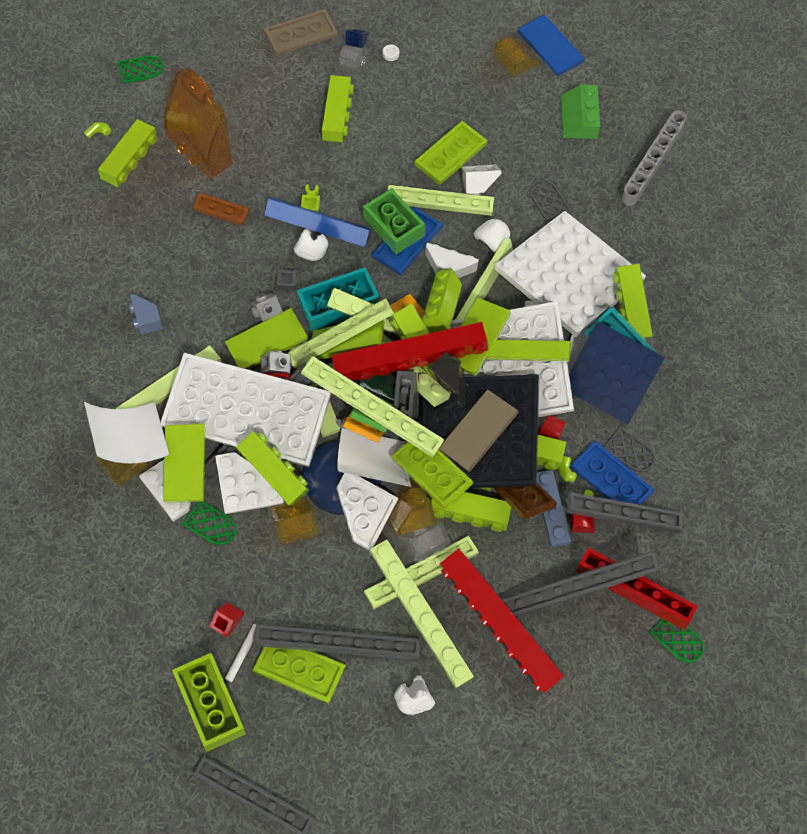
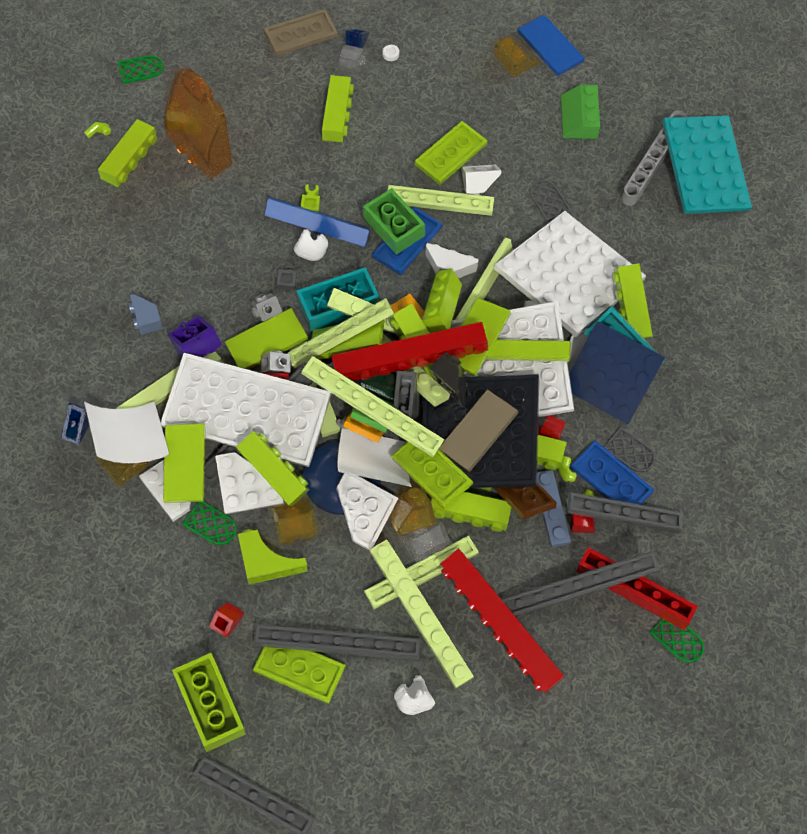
dark orange plate [193,193,250,226] -> none
white bar [225,624,256,683] -> none
white hair [473,219,510,253] -> none
none -> clear blue slope [61,403,90,445]
none -> dark purple brick [167,315,222,357]
none -> lime arch [238,529,308,585]
none -> teal plate [662,116,752,214]

